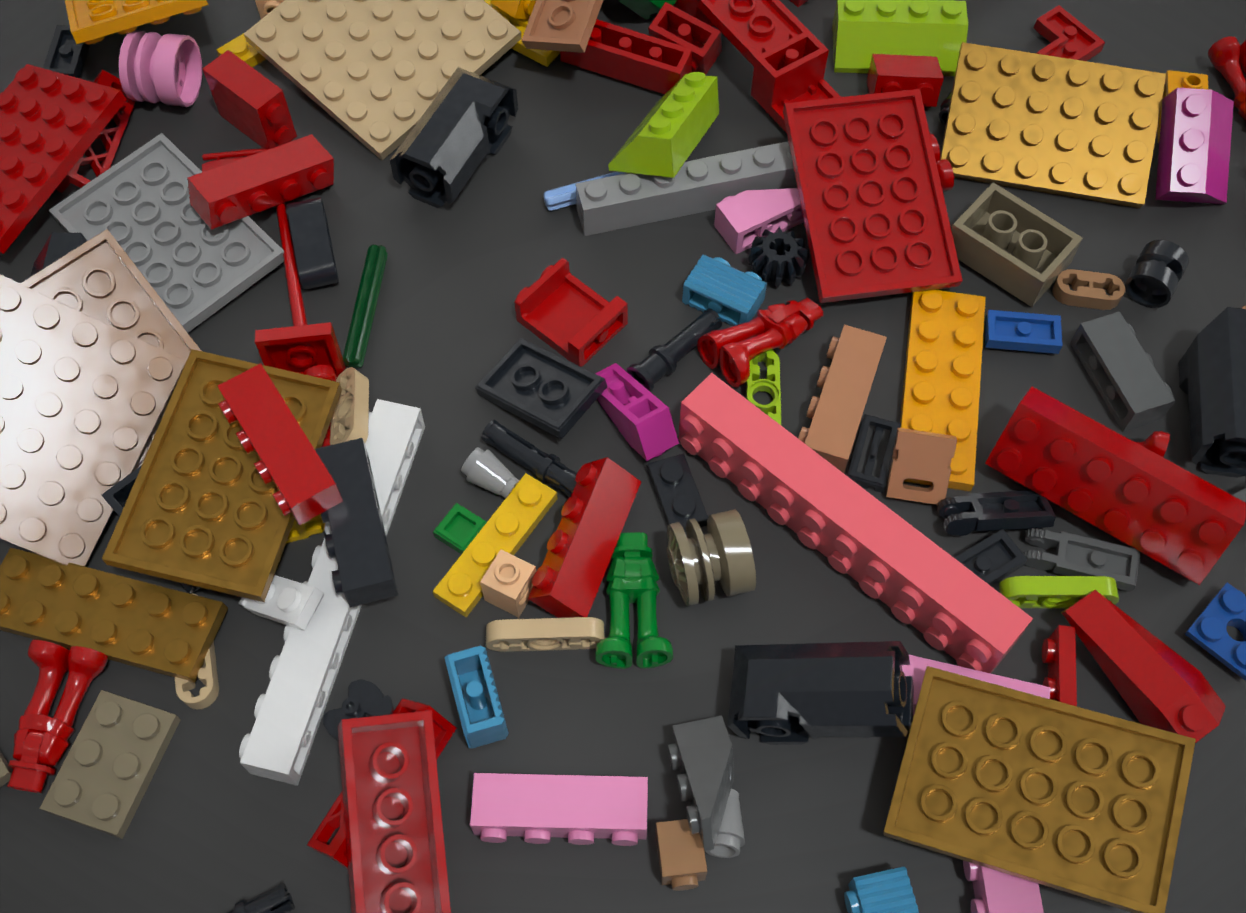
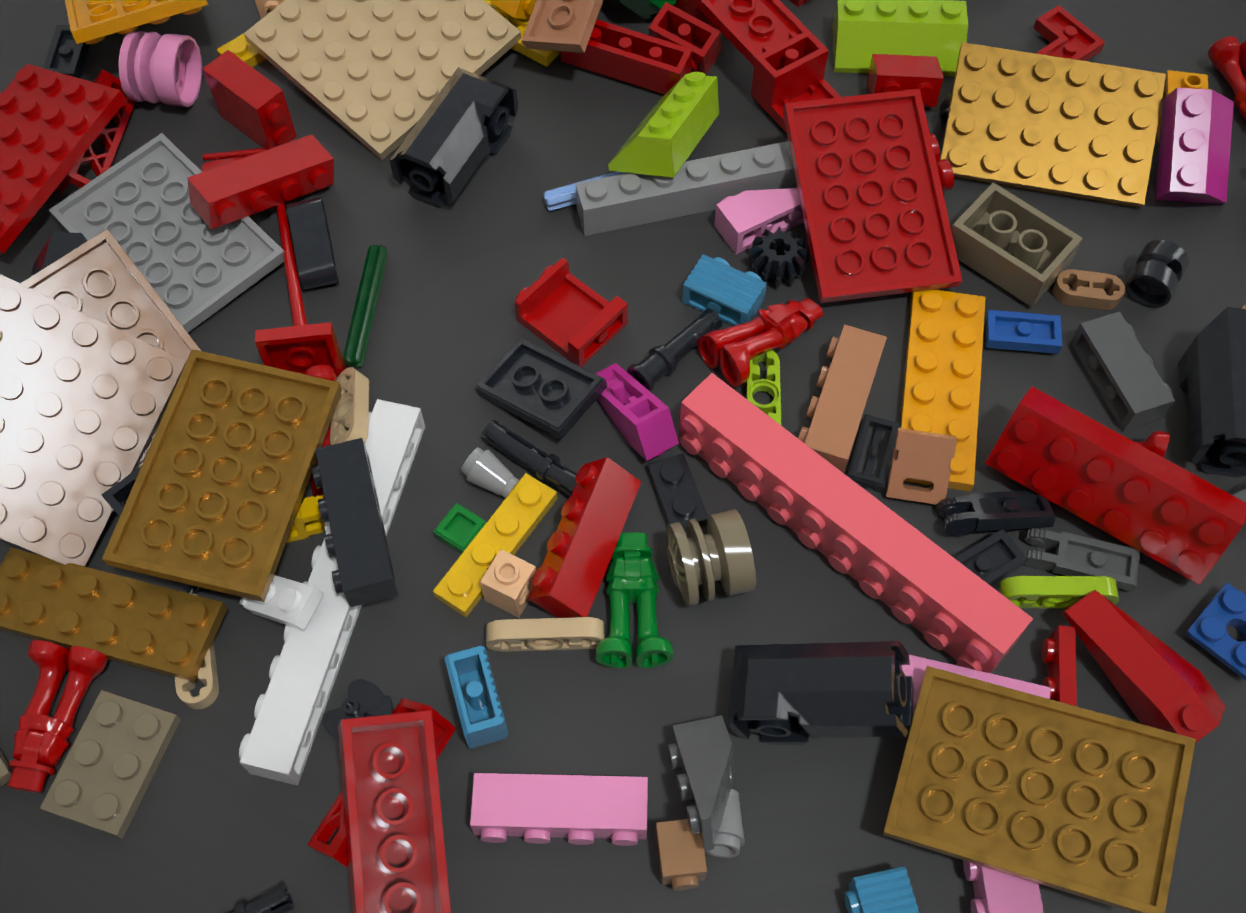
red brick [217,363,343,526] -> none

